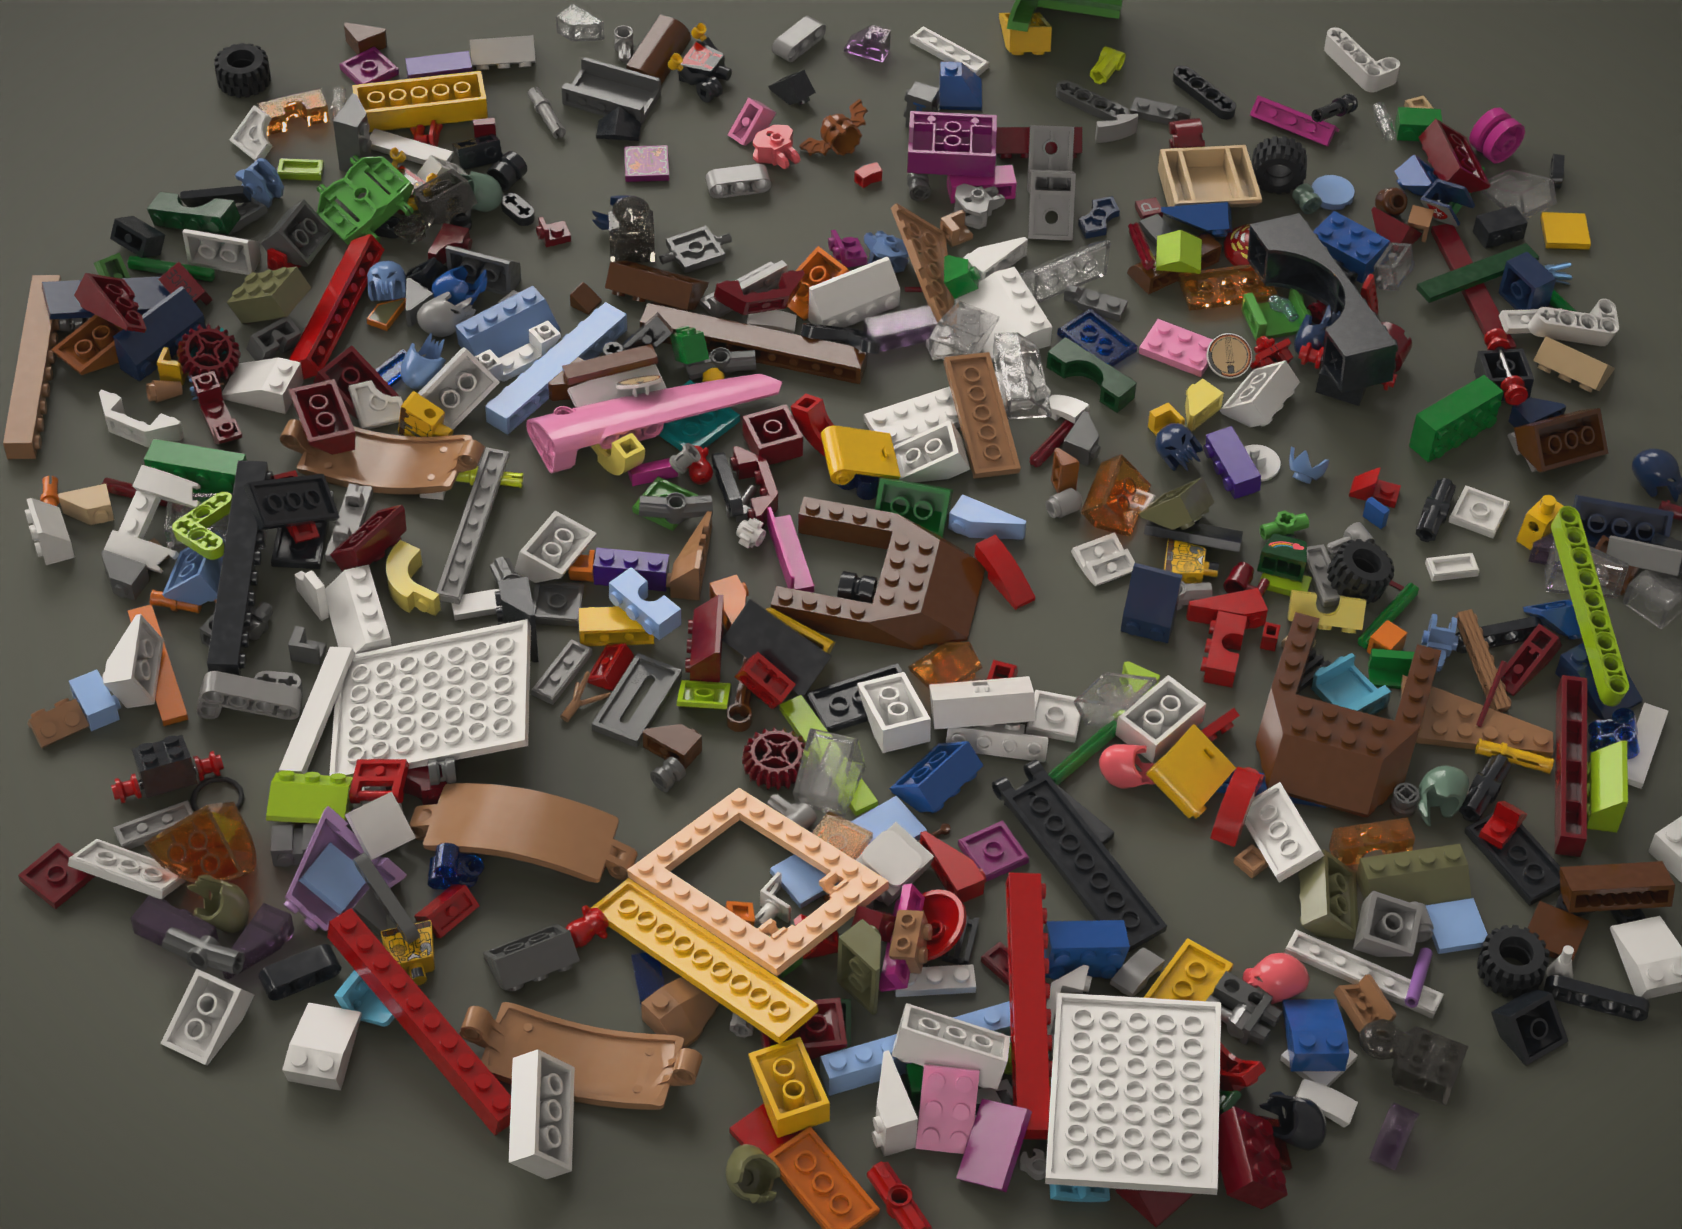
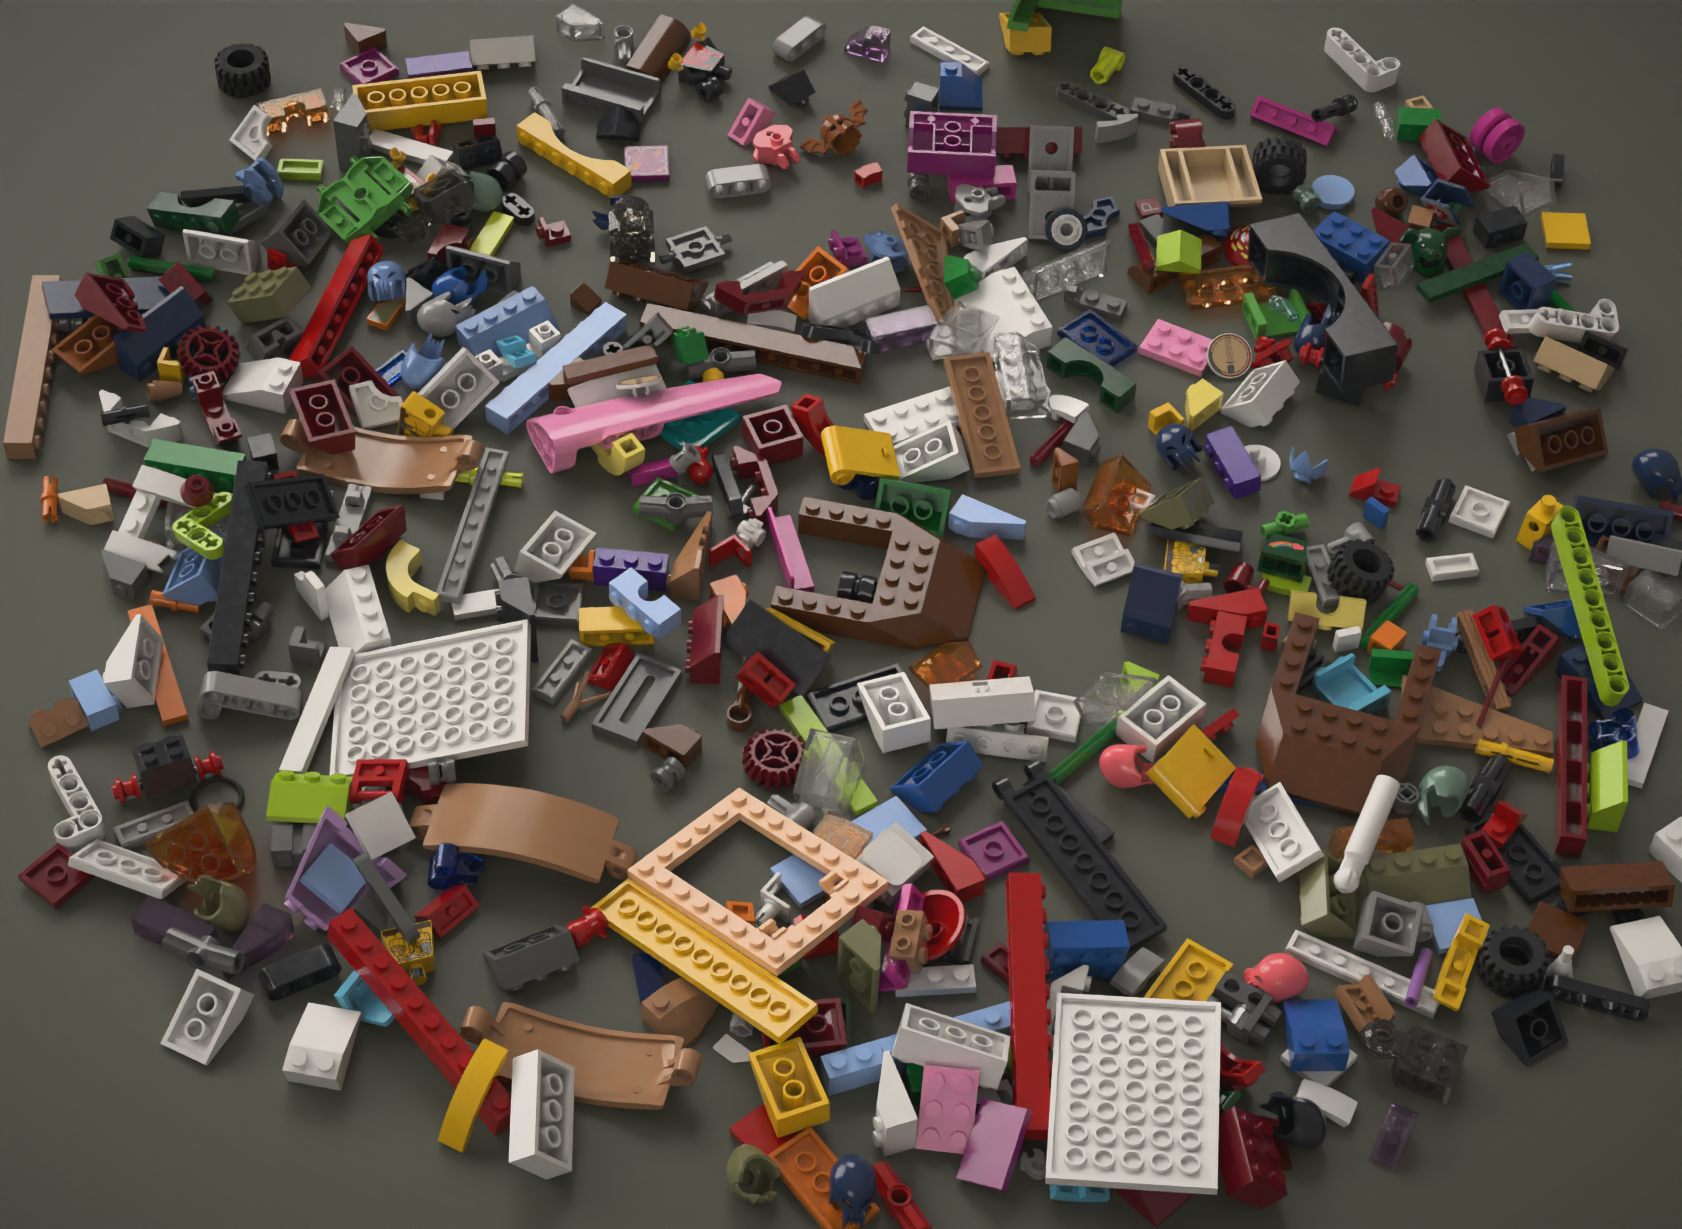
white slope [24,498,75,565] -> none
lime slope [677,680,731,710] -> none
green brick [1409,375,1504,462] -> none
none -> white beam [48,755,106,854]
none -> black pin [100,403,151,427]
none -> dark red cone [180,475,214,507]
none -> brick [247,433,279,471]
none -> yellow slope [438,1038,510,1153]
none -> neon yellow tile [469,211,514,256]
none -> medium azure slope [496,335,537,369]
none -> yellow arch [517,112,632,197]
none -> red bracket [709,534,752,567]
none -> white sticker [713,1034,751,1063]
none -> dark blue helmet [829,1154,878,1229]
none -> light grey slope [958,219,994,250]
none -> wheel [1045,208,1088,251]
none -> white tile [1332,626,1362,653]
none -> white piece [1333,775,1401,893]
none -> dark green piece [1399,227,1462,277]
none -> yellow slope [1433,913,1490,1012]
none -> dark red brick [1461,830,1511,894]
none -> red brick [1472,604,1524,662]
none -> black slope [1577,330,1628,369]

